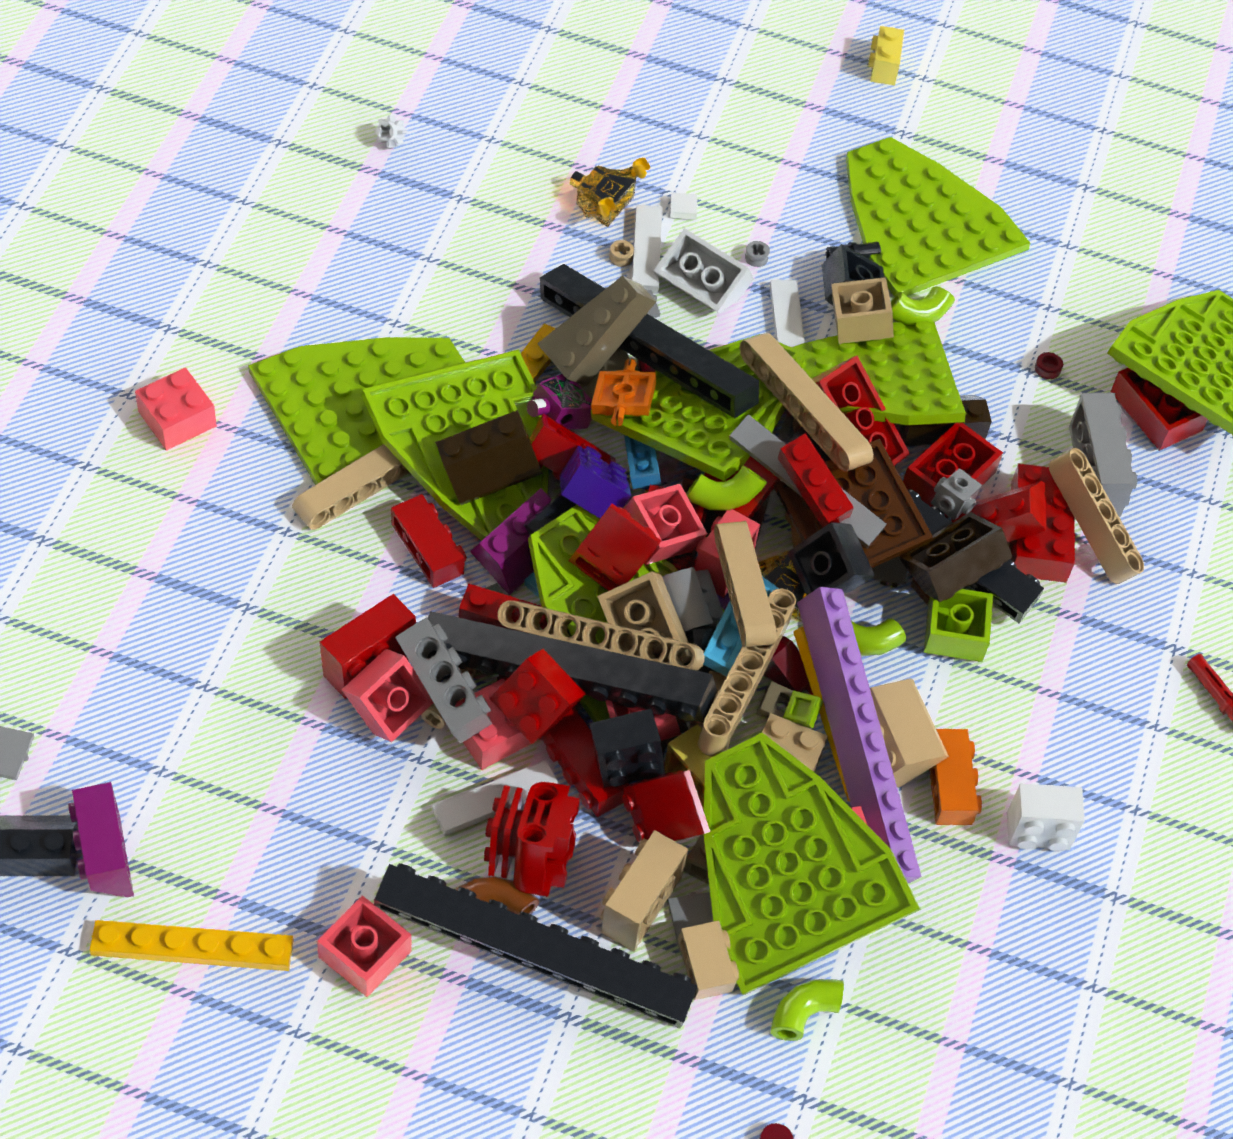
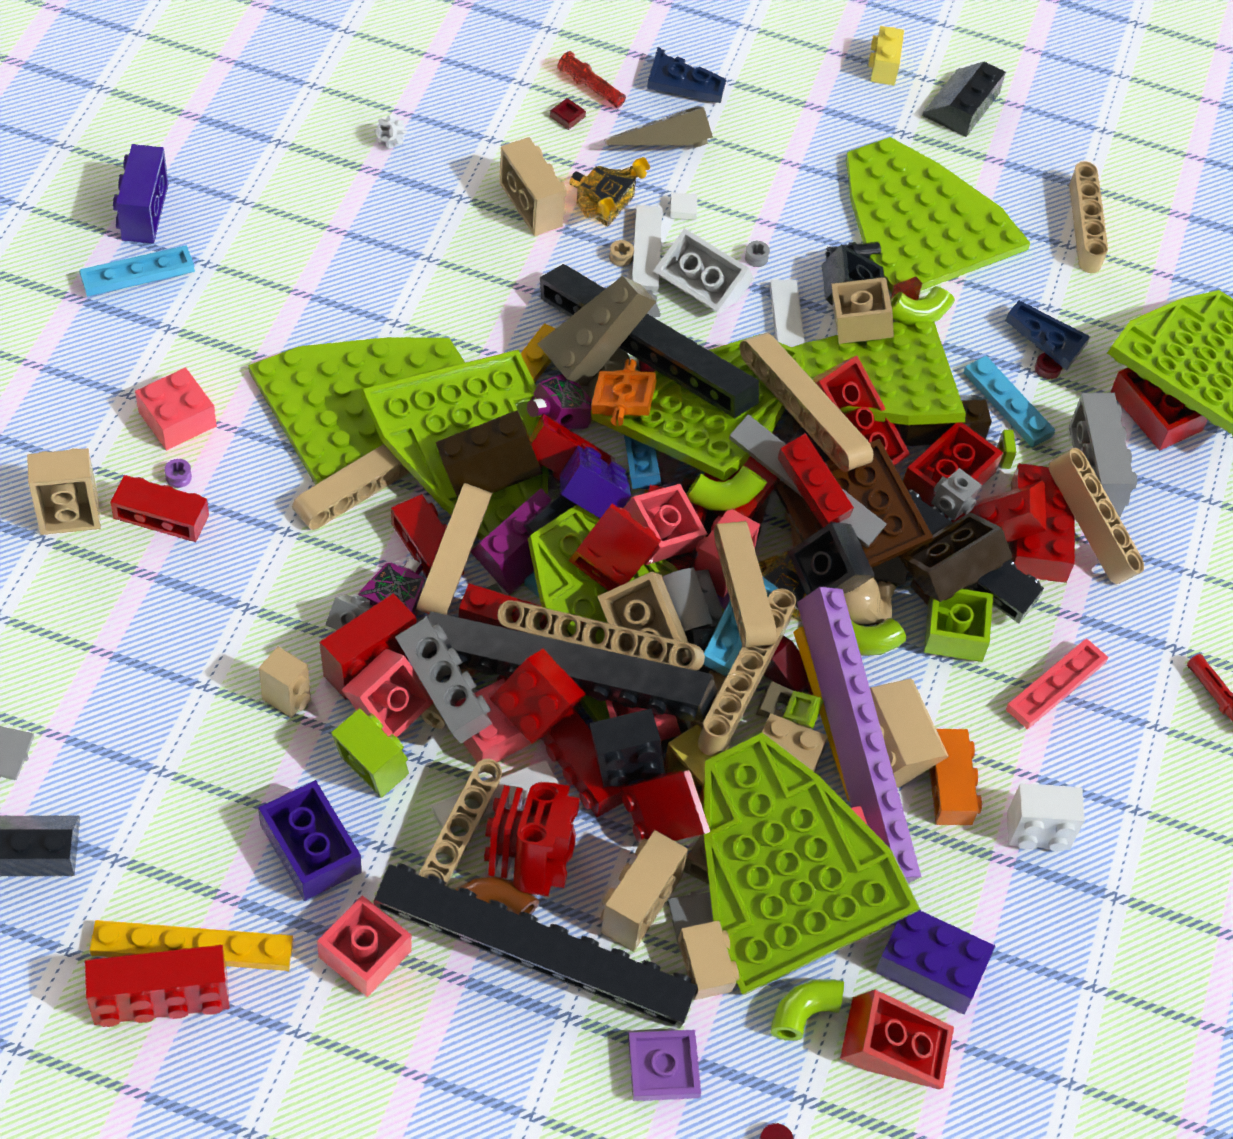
magenta slope [68,782,134,898] -> none
none -> tan brick [27,448,101,535]
none -> medium azure plate [79,245,195,297]
none -> red brick [85,945,230,1027]
none -> red brick [110,475,209,543]
none -> dark purple brick [113,144,169,244]
none -> medium lavender bush [164,459,192,488]
none -> dark purple brick [258,780,362,901]
none -> tan brick [259,646,311,718]
none -> light grey brick [325,594,373,630]
none -> lime brick [331,708,410,798]
none -> torso [358,559,425,616]
none -> tan beam [416,483,492,615]
none -> tan beam [418,759,502,886]
none -> tan brick [499,137,567,236]
none -> dark red tile [550,98,586,130]
none -> clear red pin [557,51,626,108]
none -> dark tan wedge [604,106,713,148]
none -> medium lavender plate [628,1030,701,1101]
none -> dark blue wing [647,47,727,103]
none -> red slope [840,989,954,1090]
none -> tan piece [844,577,896,625]
none -> dark purple brick [875,910,996,1015]
none -> clear red plate [891,276,922,300]
none -> black slope [922,61,1006,137]
none -> medium azure plate [963,356,1055,448]
none -> lime tile [997,430,1017,469]
none -> dark blue wing [1005,300,1090,370]
none -> coral plate [1005,638,1109,730]
none -> tan beam [1069,161,1108,273]

